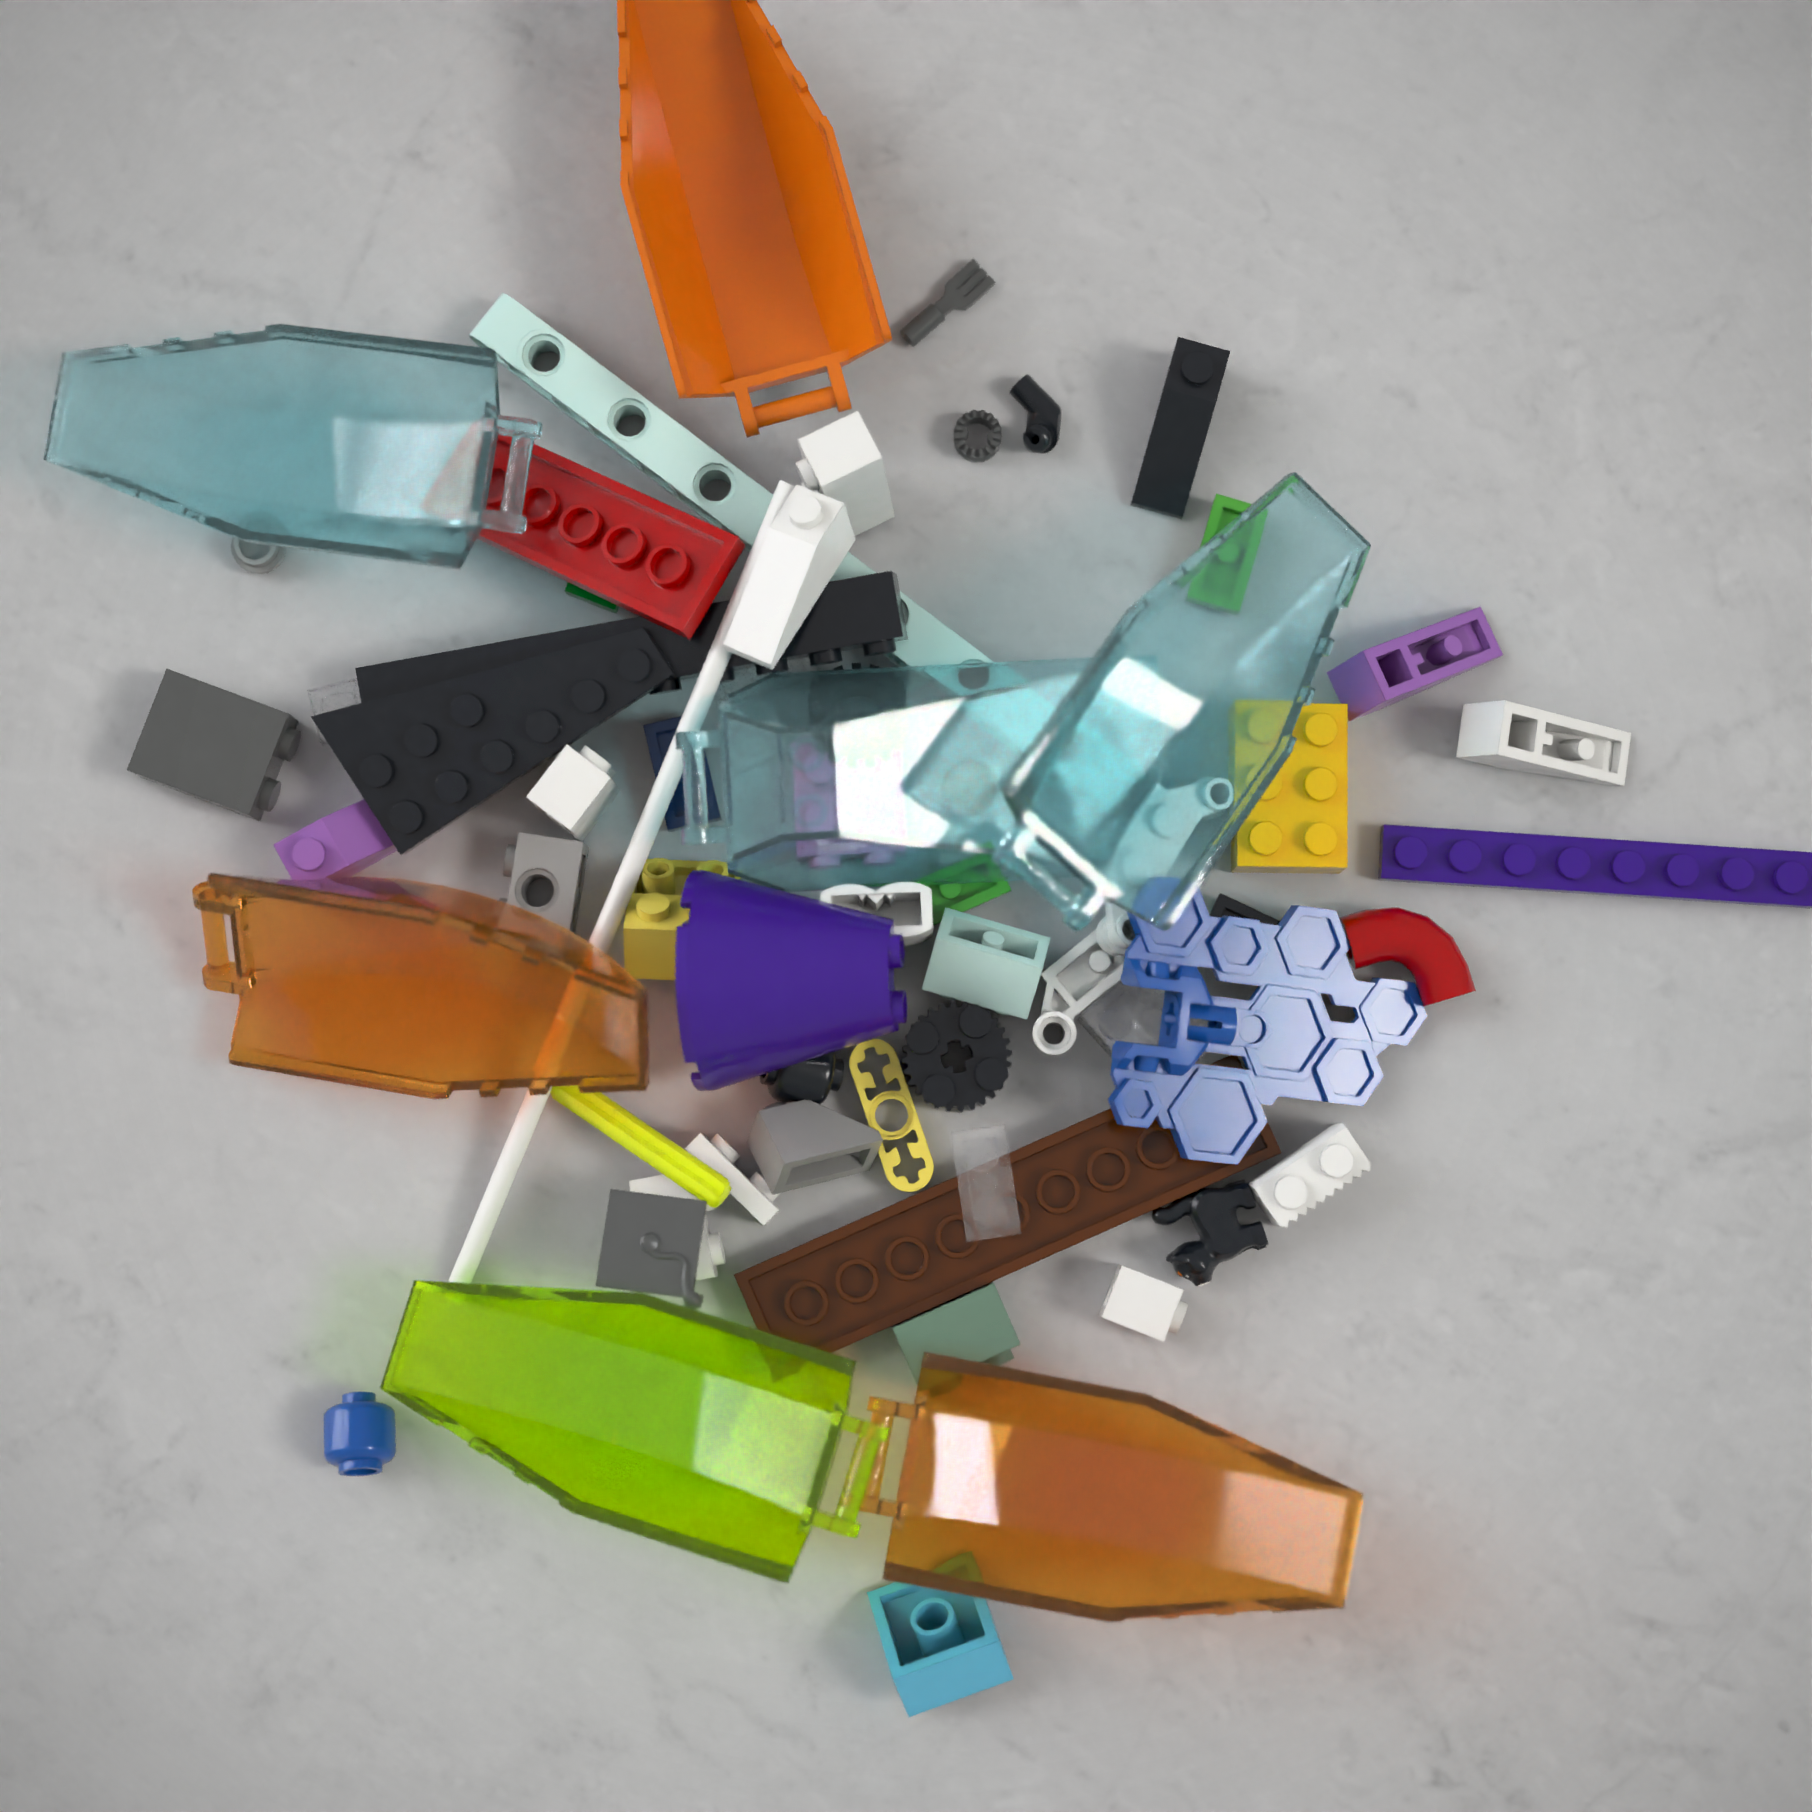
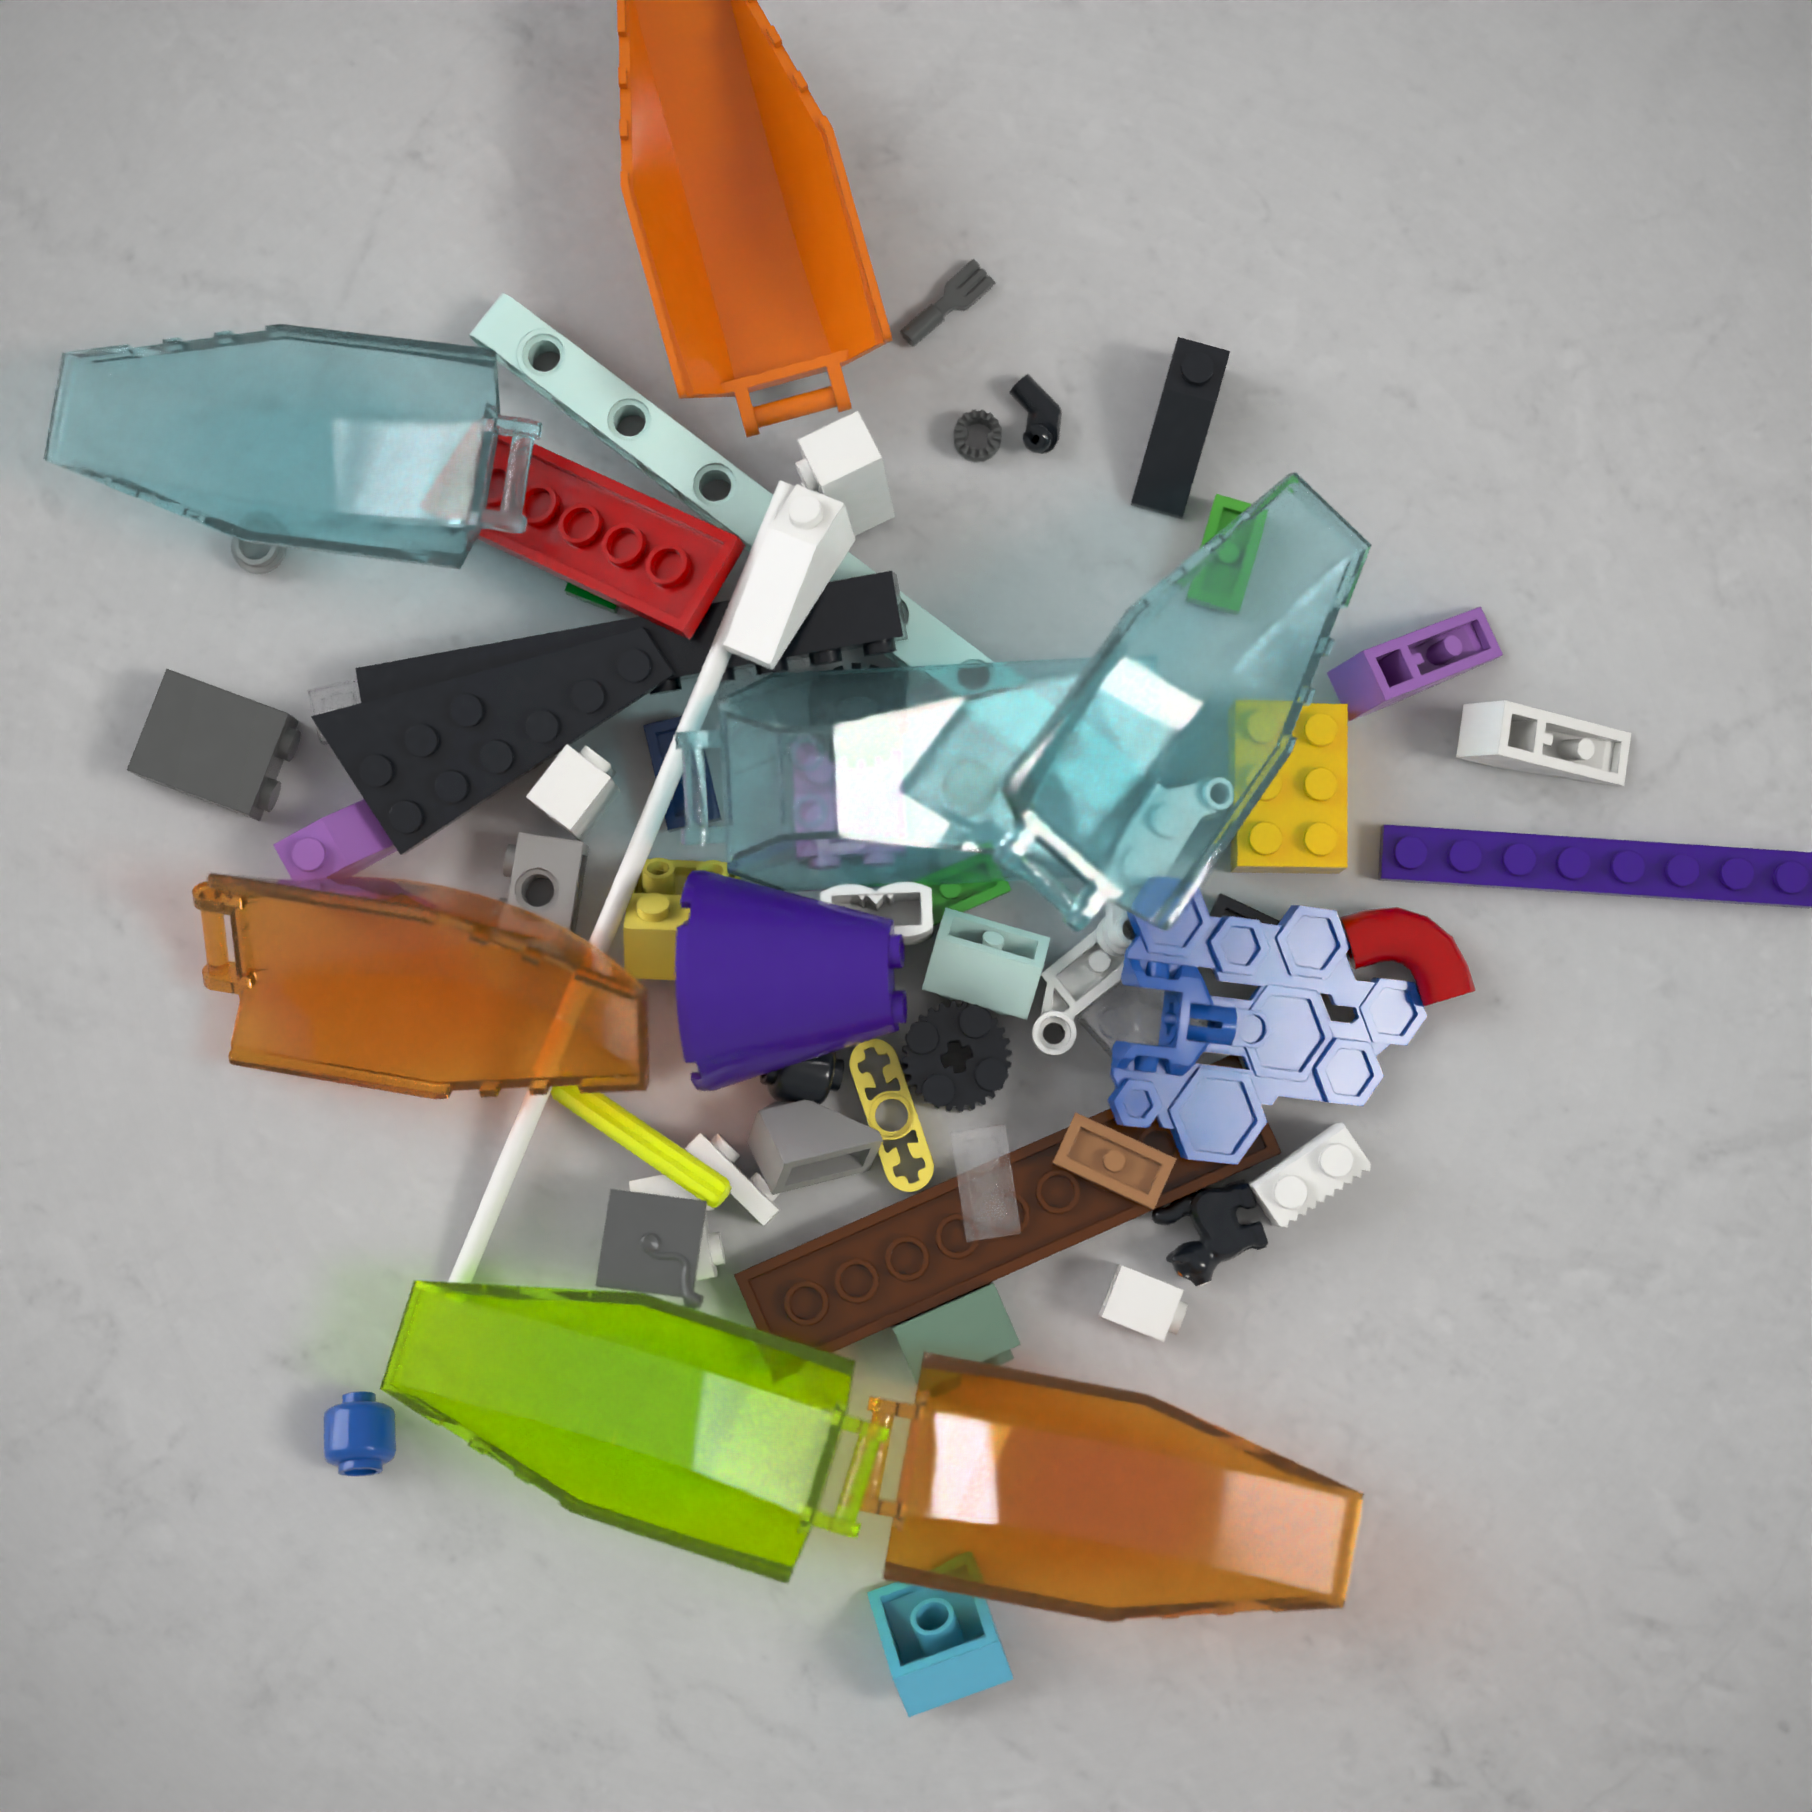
none -> medium nougat plate [1052,1112,1176,1210]

